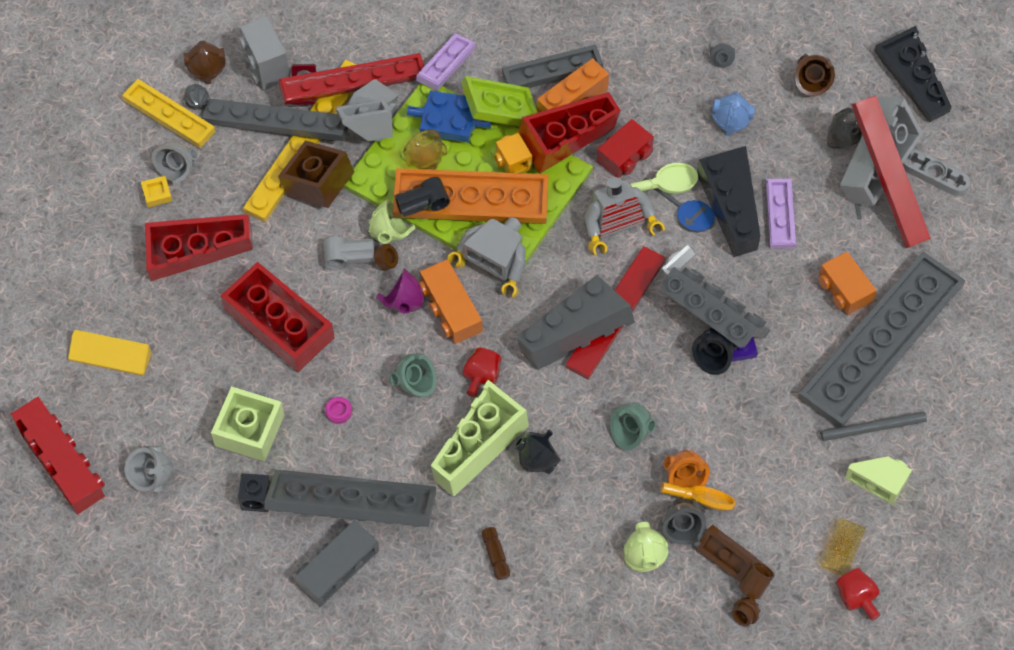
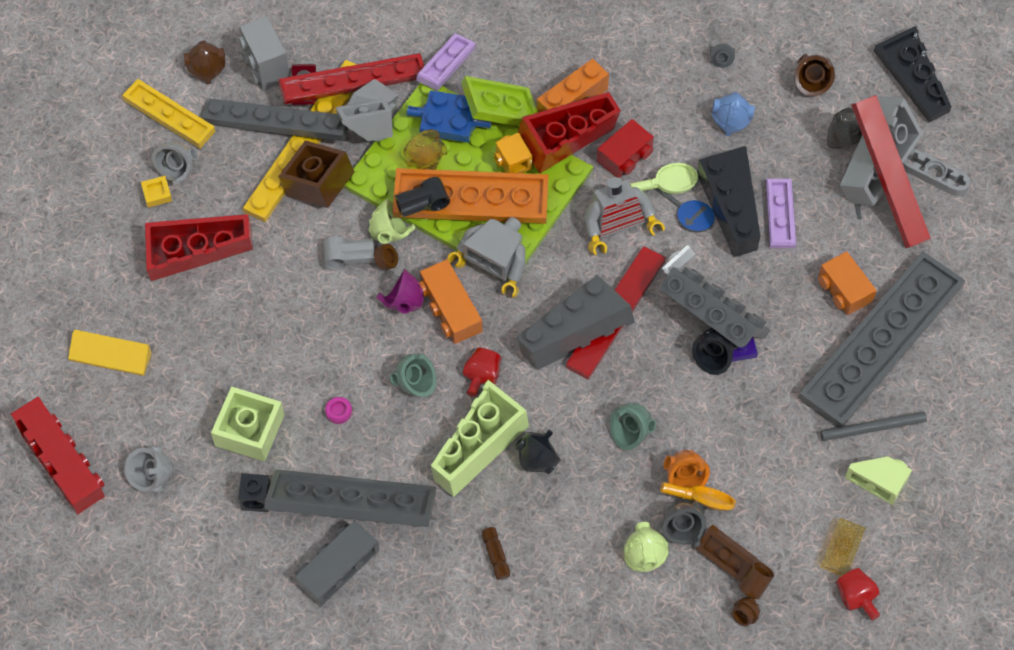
dark grey plate [184,84,209,110] -> none
red brick [220,262,335,373] -> none
dark grey plate [502,44,603,88] -> none

